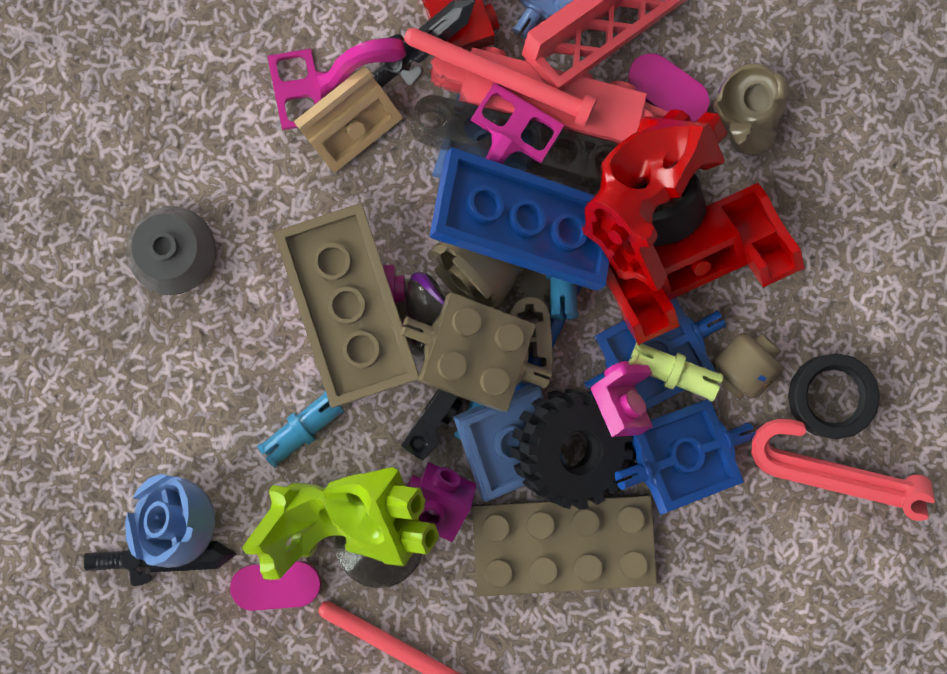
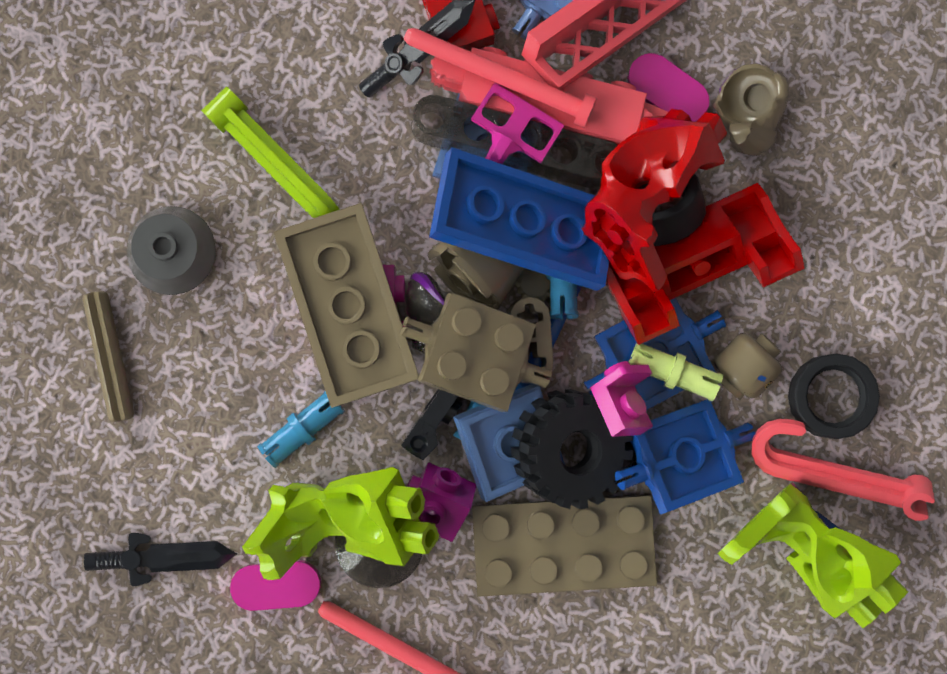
medium blue cylinder [125,474,215,568] -> none
dark pink piece [267,38,406,131] -> none
tan plate [294,66,403,173] -> none
none -> dark tan axle [82,291,134,422]
none -> lime piece [201,86,340,218]
none -> lime hips [717,482,909,628]

